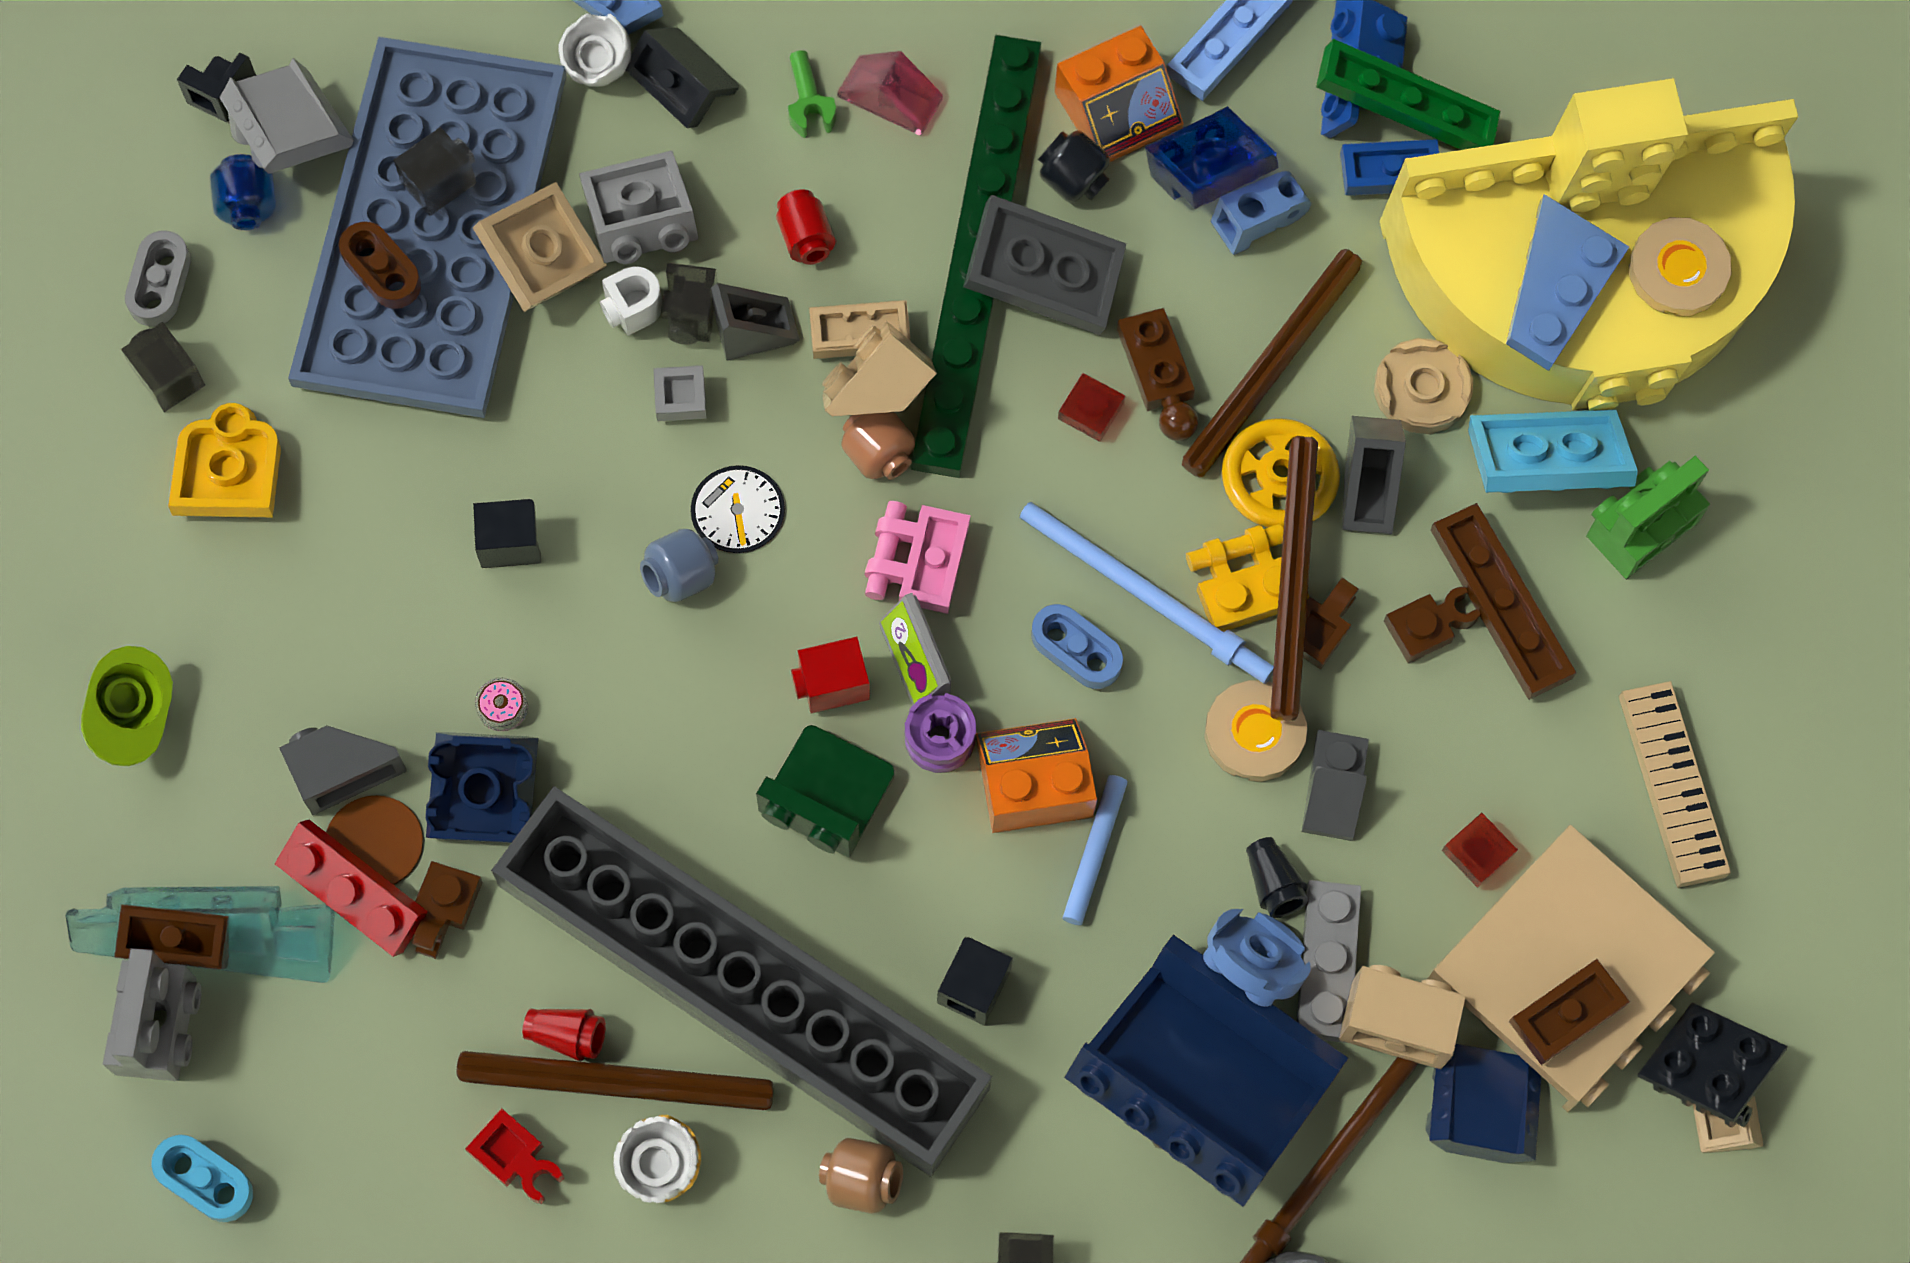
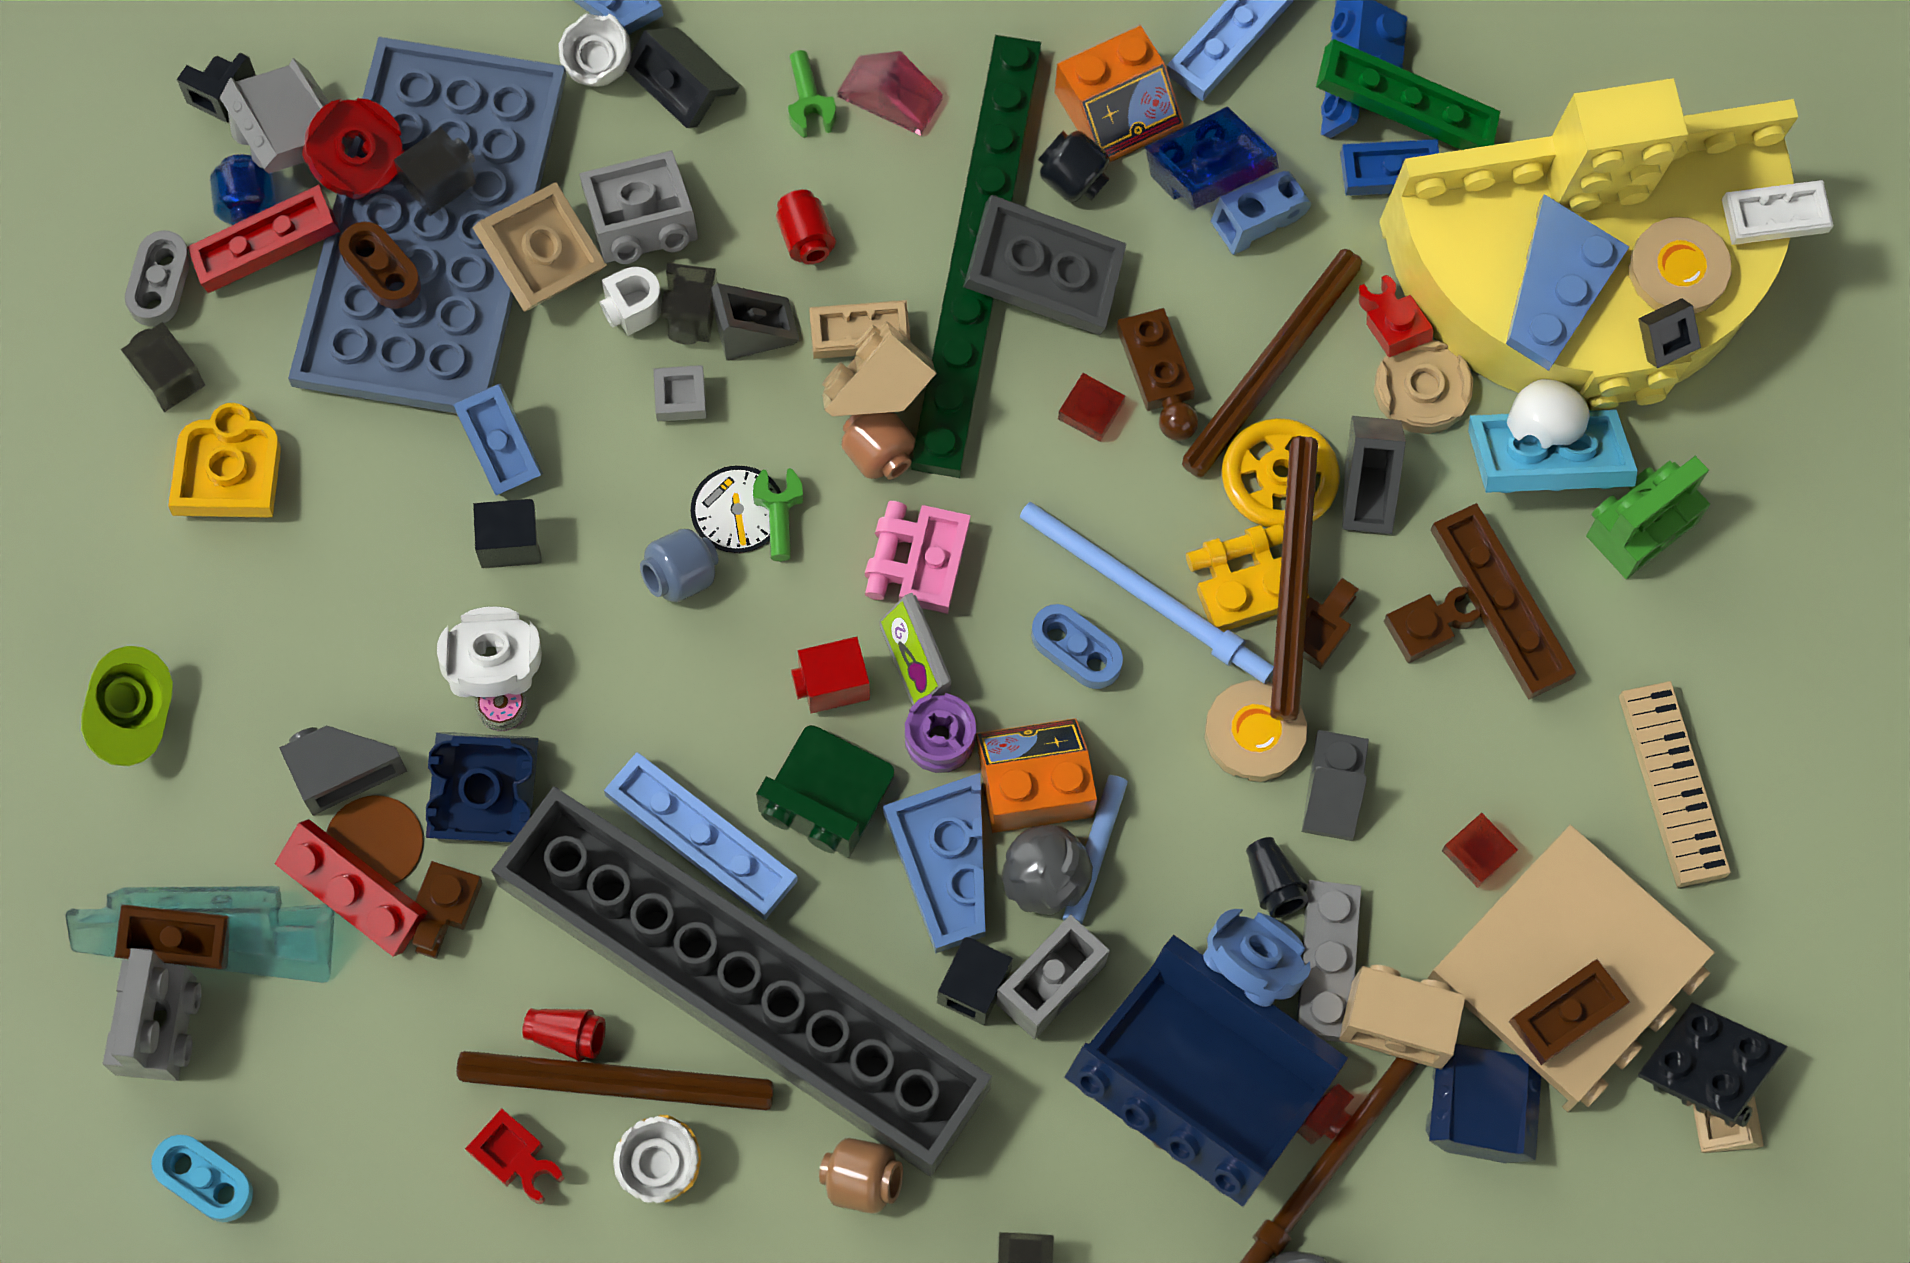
none -> red plate [187,185,340,294]
none -> red plate [302,98,404,199]
none -> white plate [437,607,542,697]
none -> medium blue plate [453,383,543,496]
none -> light blue plate [604,752,798,920]
none -> bright green bar [753,468,803,562]
none -> medium blue wing [883,772,985,953]
none -> light grey brick [996,914,1110,1040]
none -> dark grey hair [1001,825,1093,915]
none -> clear red plate [1297,1083,1354,1145]
none -> red plate [1359,275,1433,358]
none -> white hair [1507,379,1590,449]
none -> black plate [1638,298,1701,368]
none -> white plate [1722,180,1834,245]

